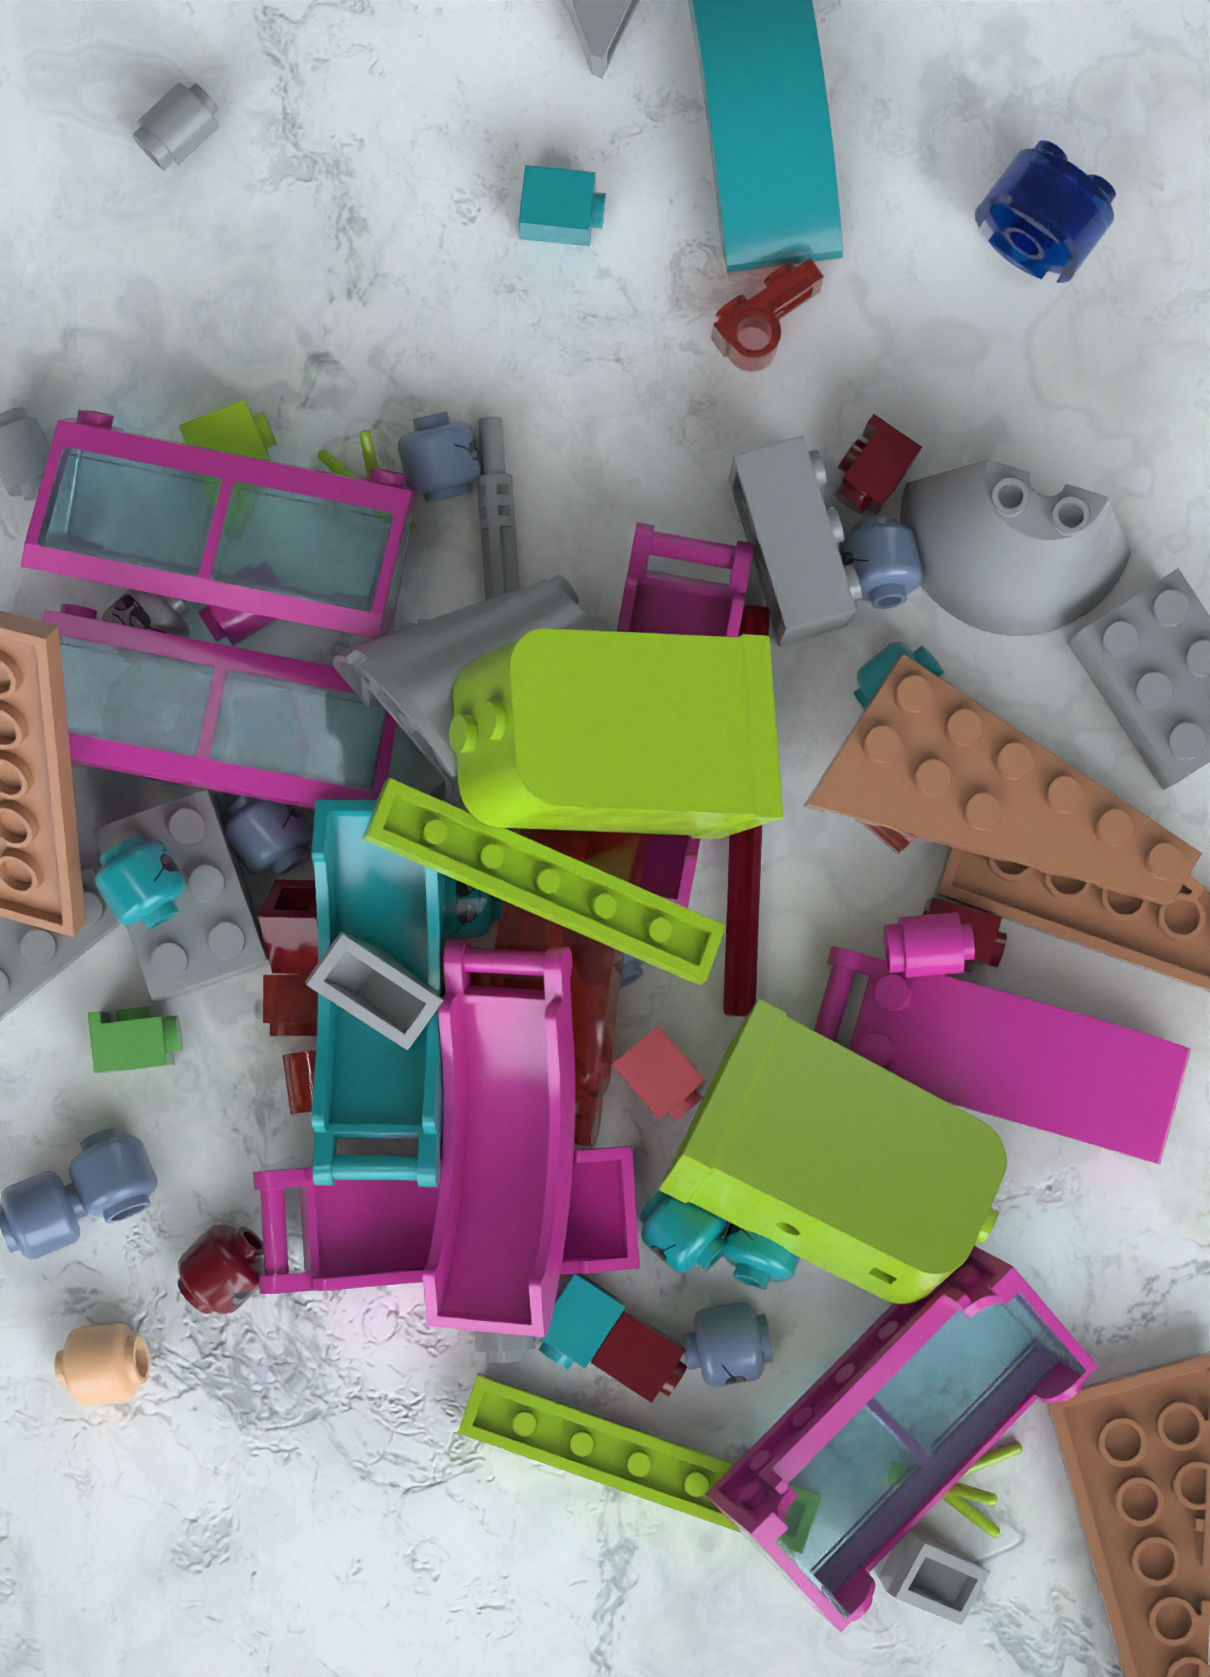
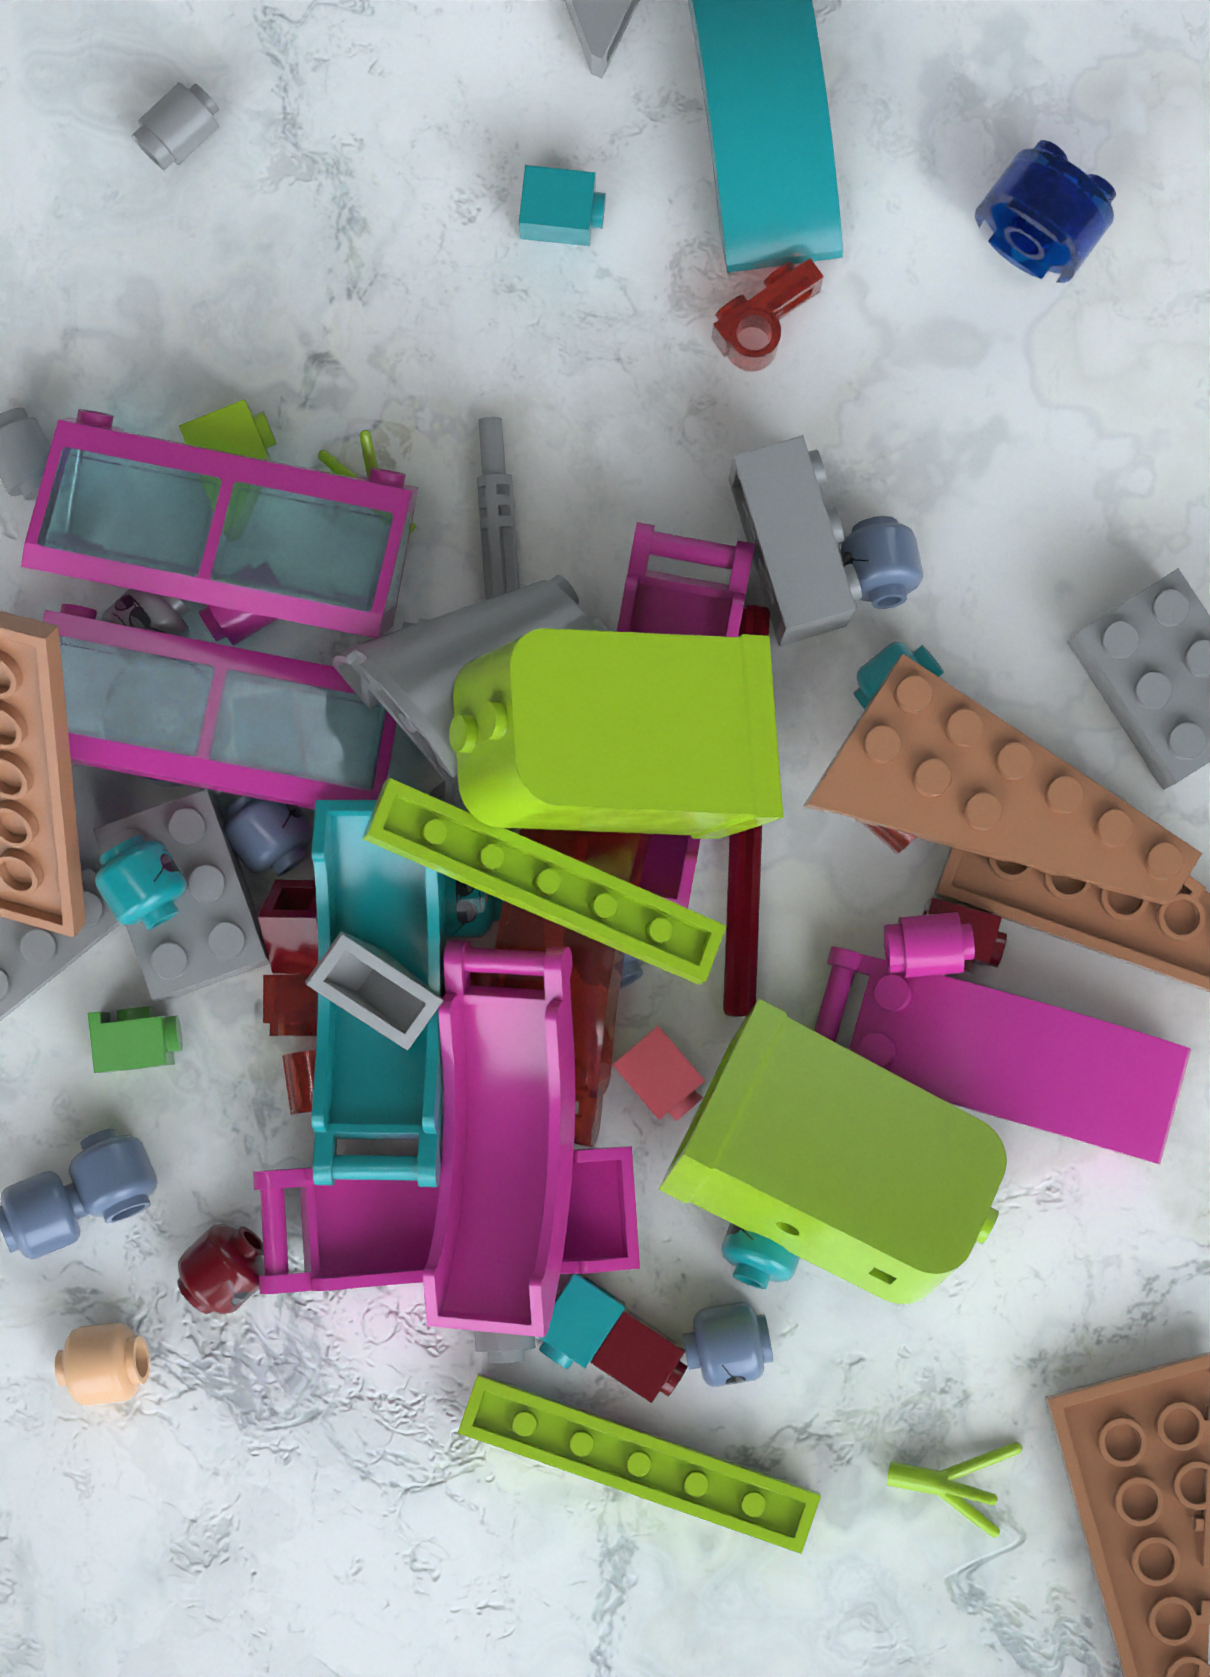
sand blue head [398,412,481,502] -> none
teal head [639,1190,729,1273] -> none
windscreen [705,1246,1098,1632] -> none
dark red brick [834,413,922,516] -> none
light grey slope [879,1528,990,1625] -> none
light grey cone [900,459,1131,636] -> none

